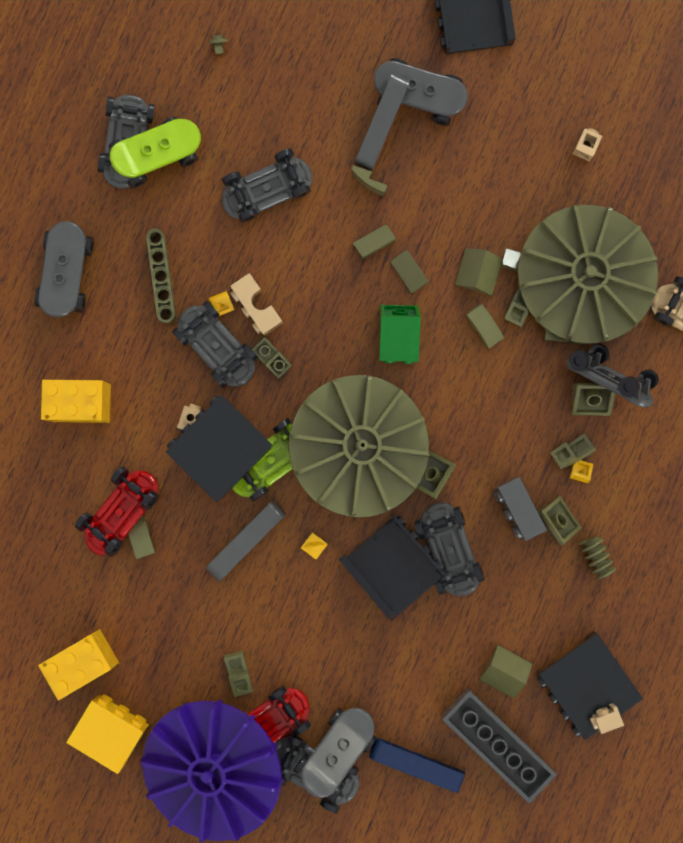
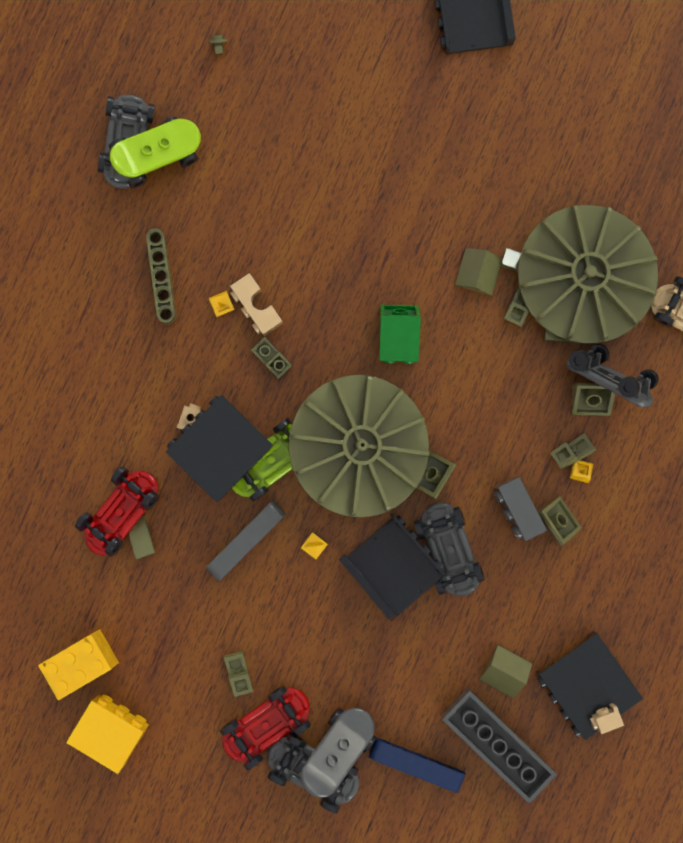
dark grey piece [35,221,94,318] -> none
yellow container [41,380,111,423] -> none
dark purple piece [140,700,283,843] -> none
dark grey piece [172,300,258,389] -> none
dark grey piece [222,148,312,223] -> none
olive slope [352,165,387,197] -> none
olive slope [353,224,396,260] -> none
dark grey beam [354,73,410,171] -> none
dark grey piece [374,58,468,126] -> none
olive slope [390,250,428,294] -> none
olive slope [465,304,504,348] -> none
tan brick [572,128,602,162] -> none
olive piece [578,536,616,580] -> none

